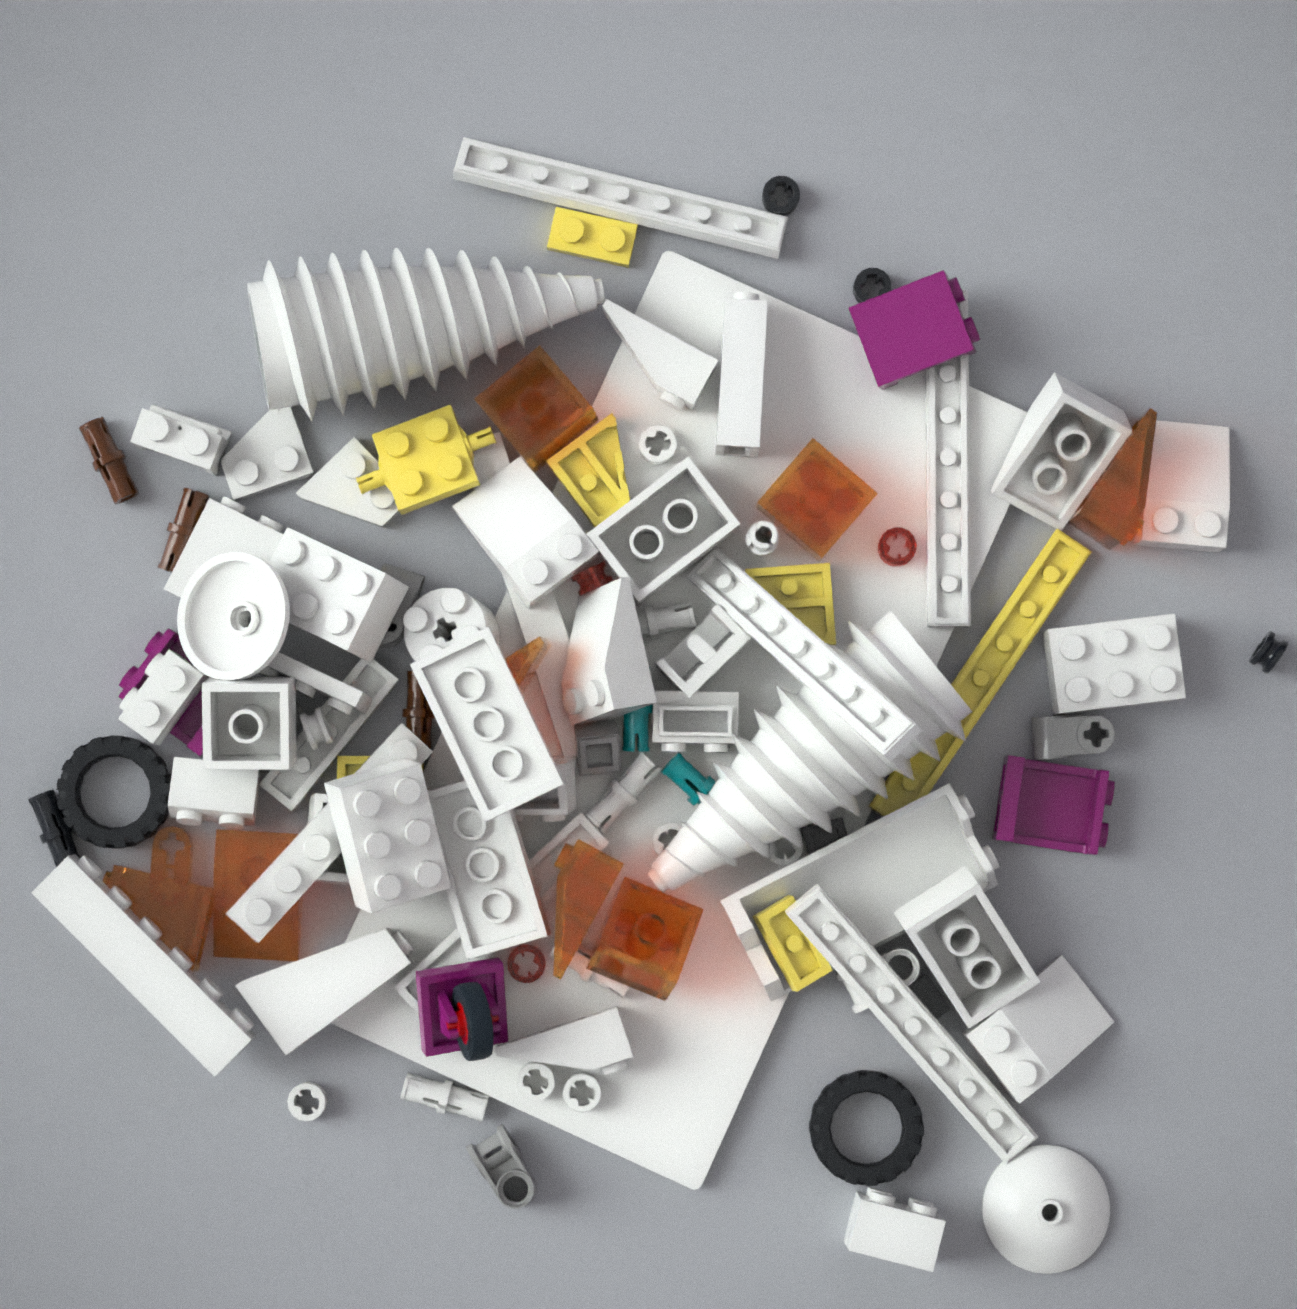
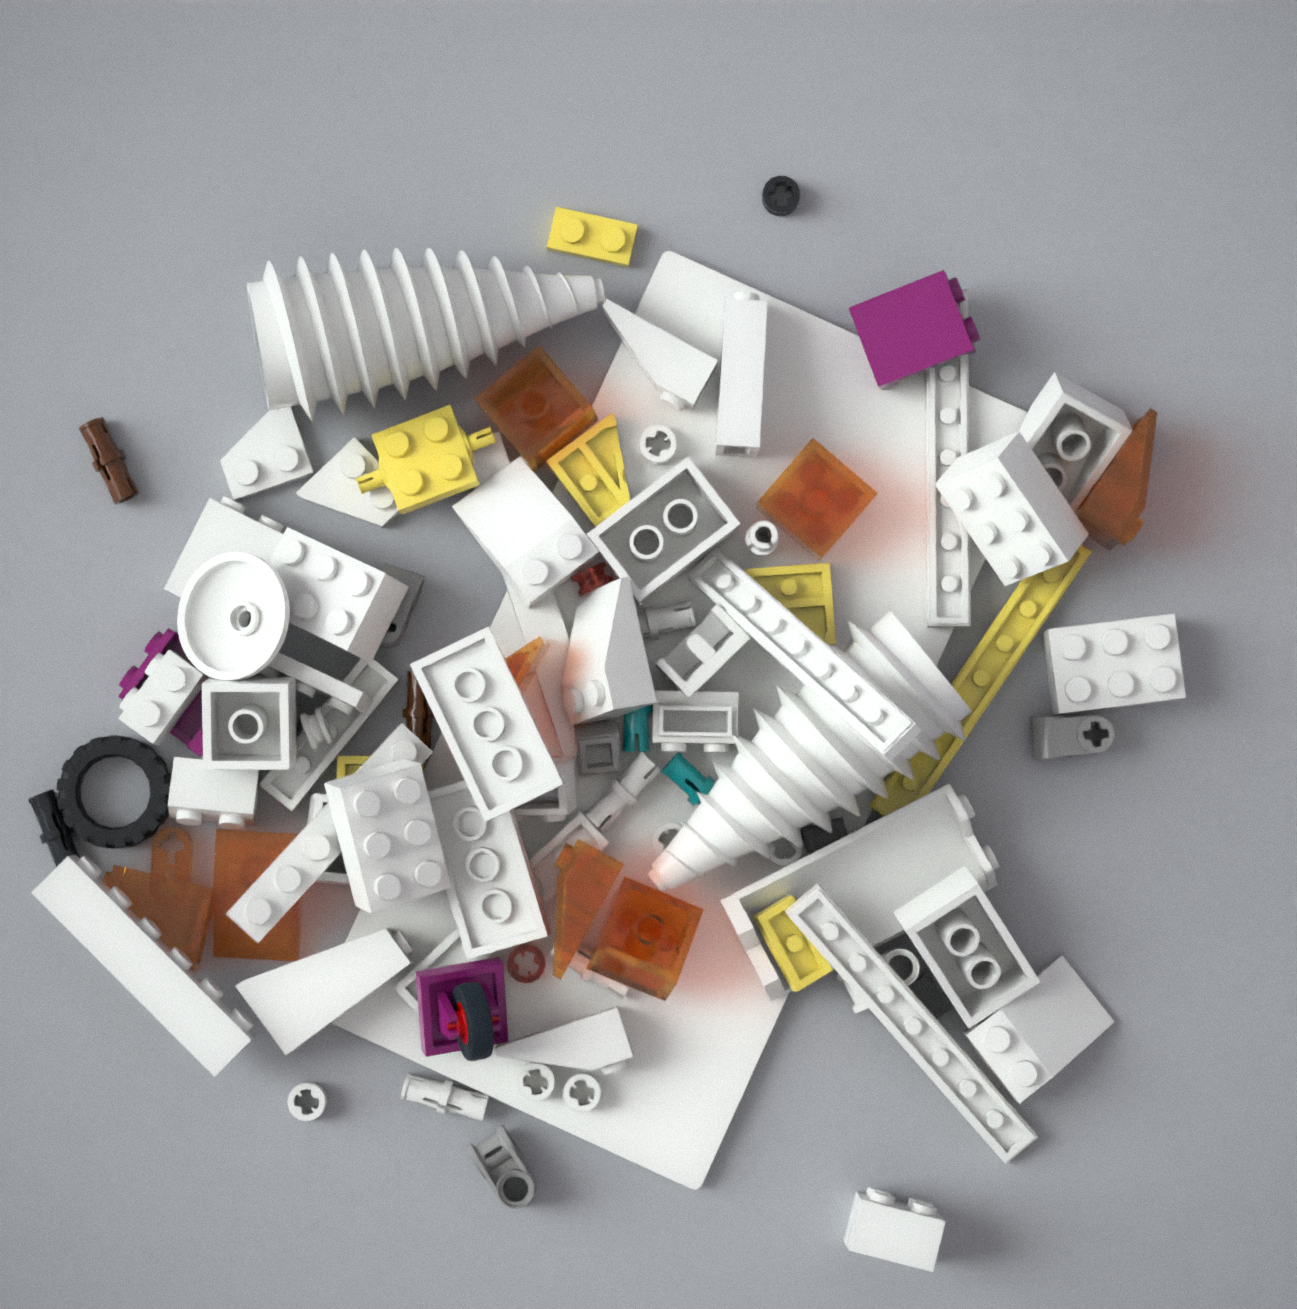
white window [130,404,232,476] -> none
reddish brown pin [158,487,210,572] -> none
white brick [403,588,500,661] -> none
white tile [453,137,788,259] -> none
black tyre [809,1070,924,1186] -> none
black bush [853,268,891,303] -> none
clear red bush [878,527,917,567] -> none
white dish [982,1144,1110,1274] -> none
magenta panel [992,755,1115,855] -> none
white slope [1134,419,1230,553] -> none
black bush [1249,631,1288,674] -> none
none -> white brick [935,431,1089,586]

